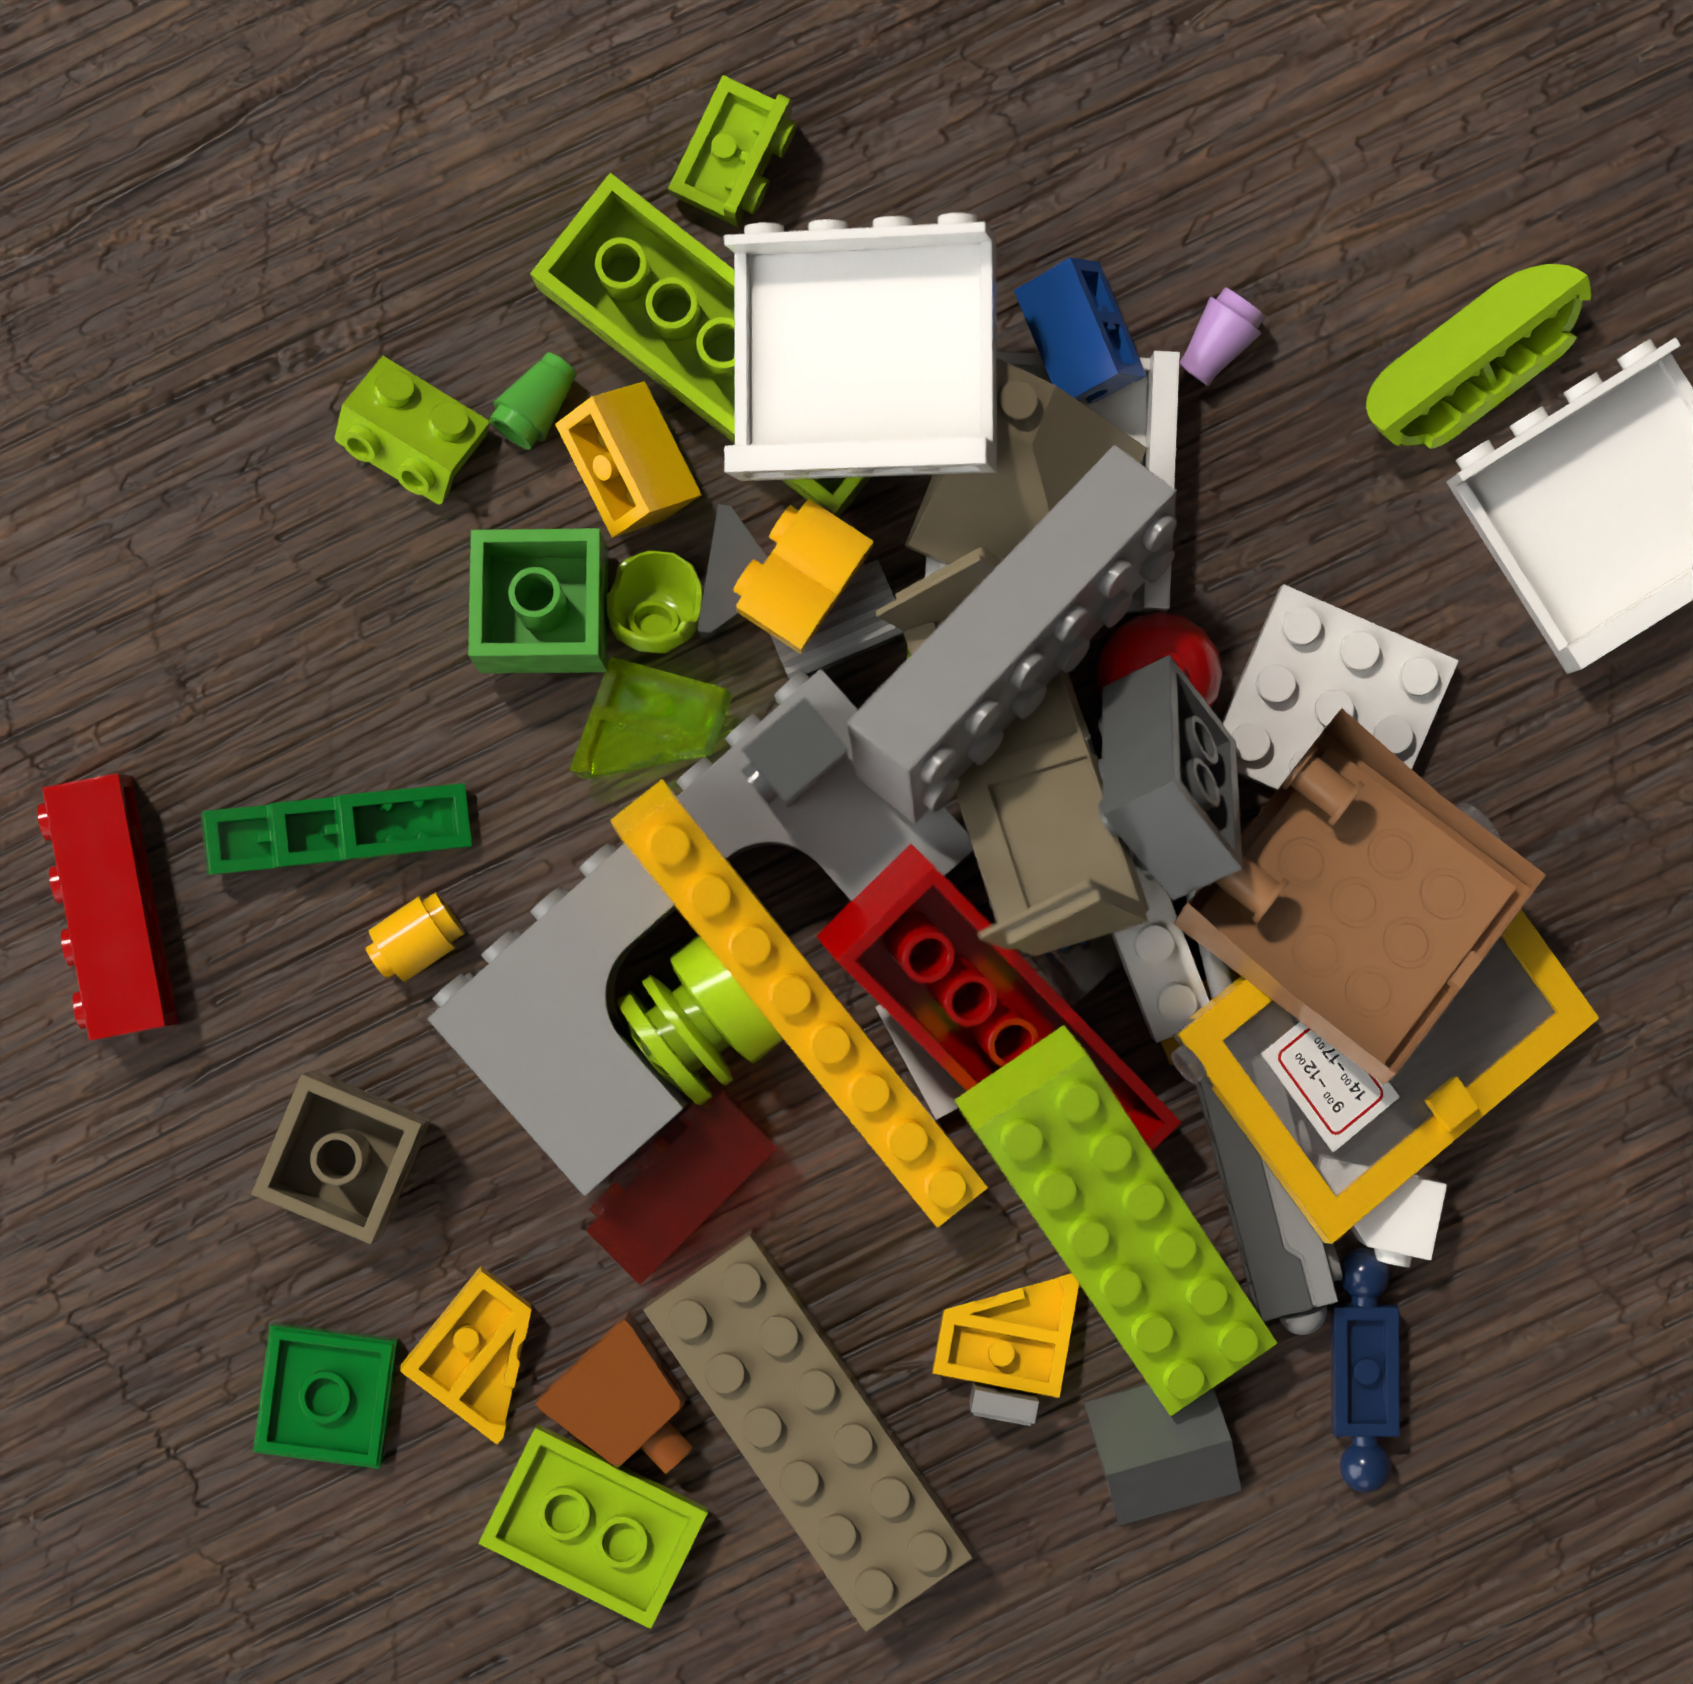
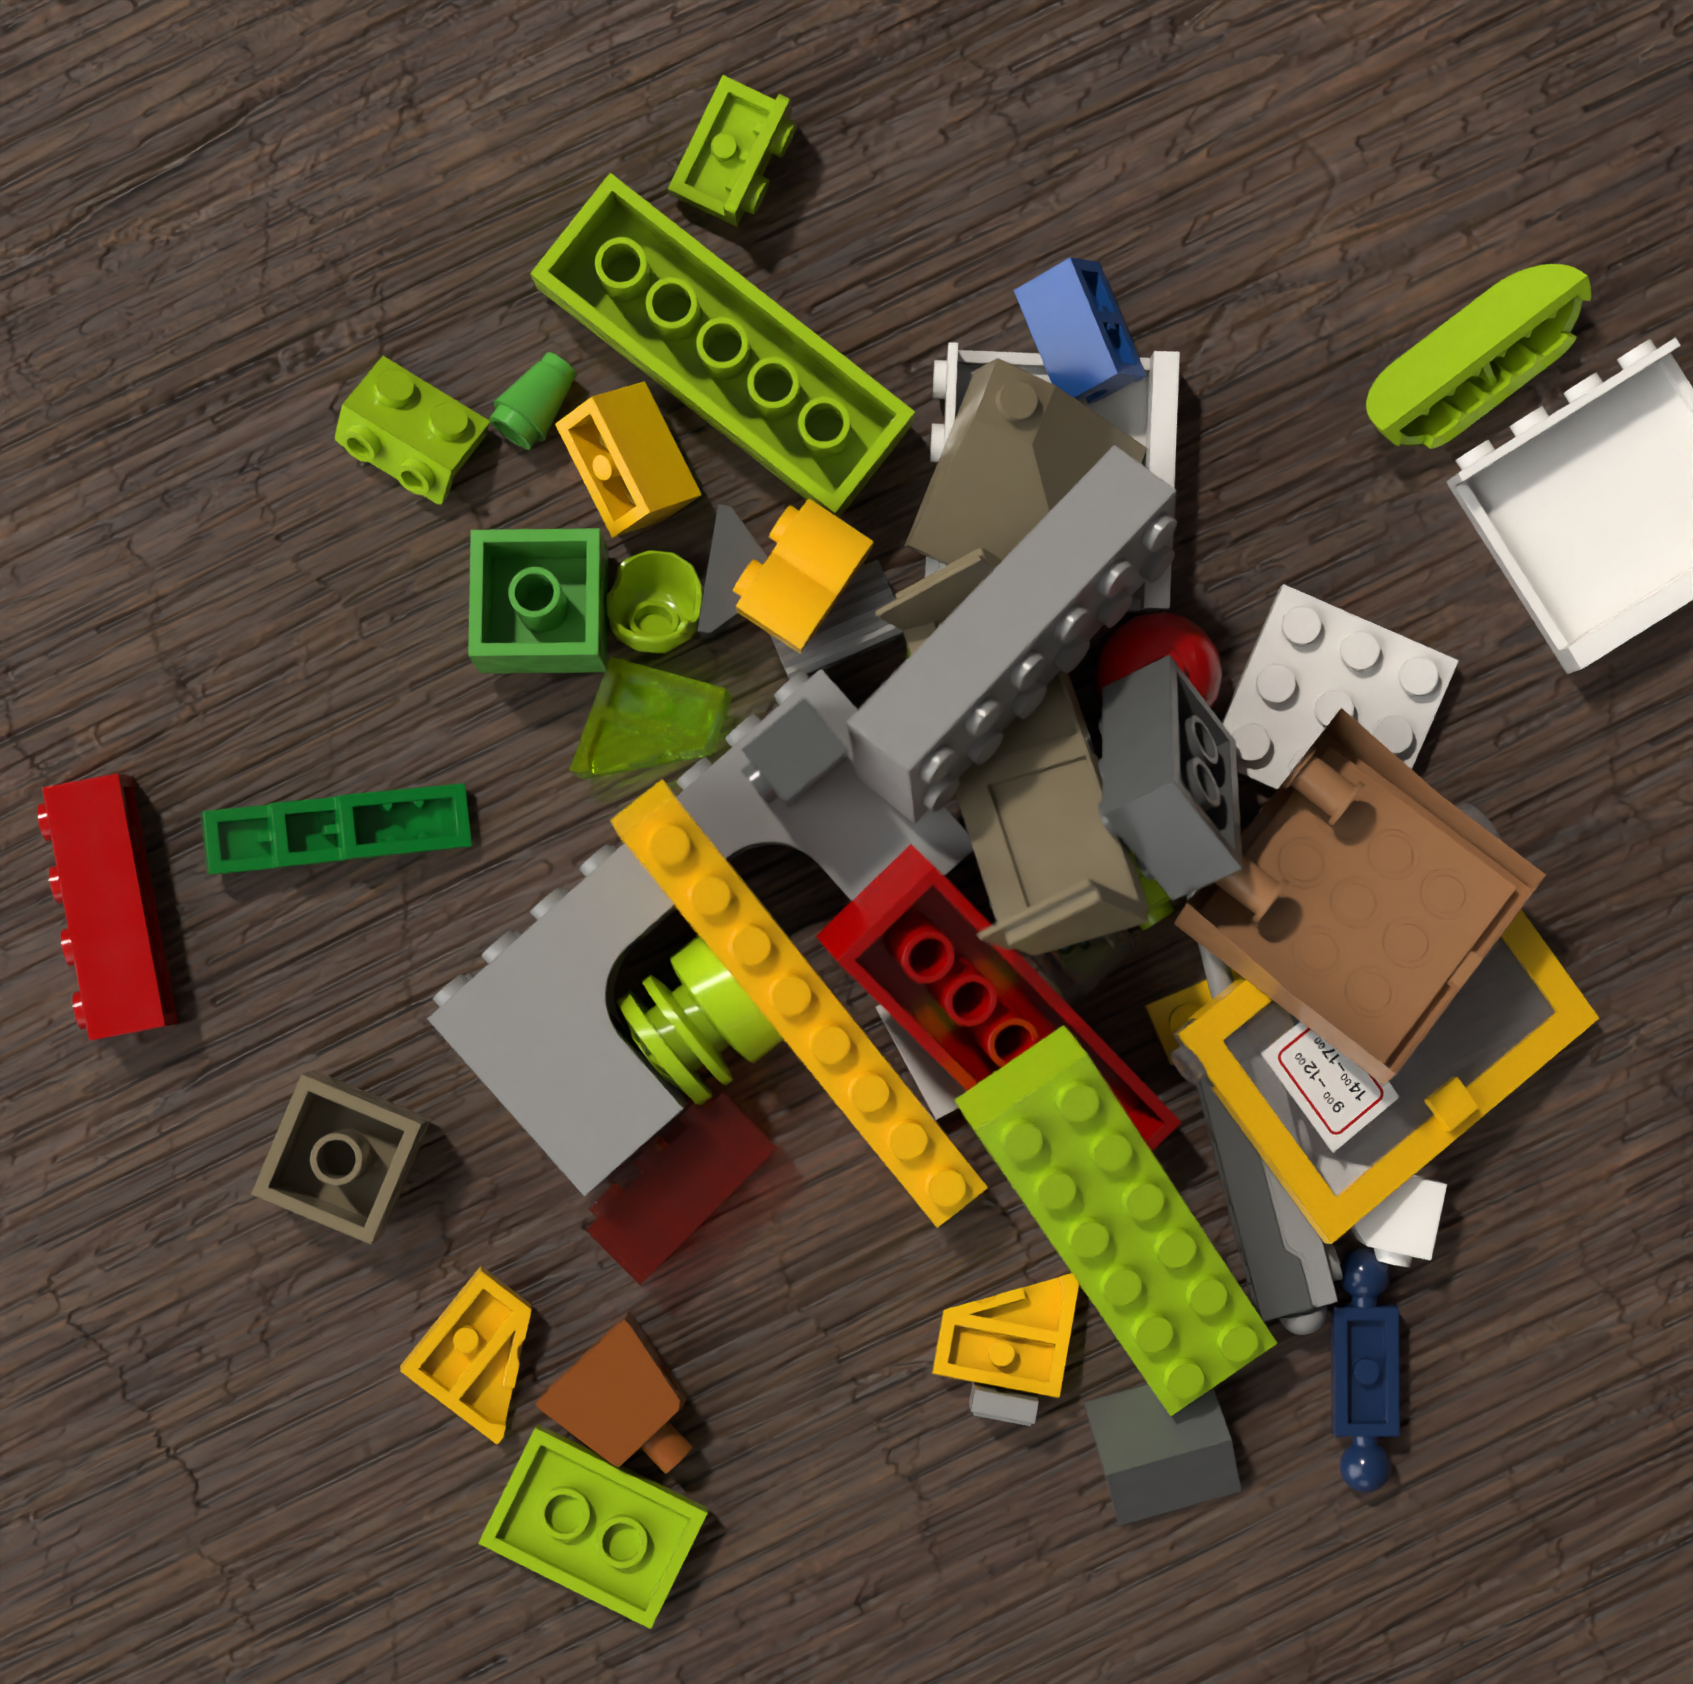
green tile [253,1322,399,1469] -> none
yellow brick [365,892,465,982] -> none
dark tan brick [643,1228,972,1632] -> none
white panel [724,213,997,481] -> none
white plate [1111,846,1209,1043] -> none
lavender cone [1179,287,1266,386] -> none

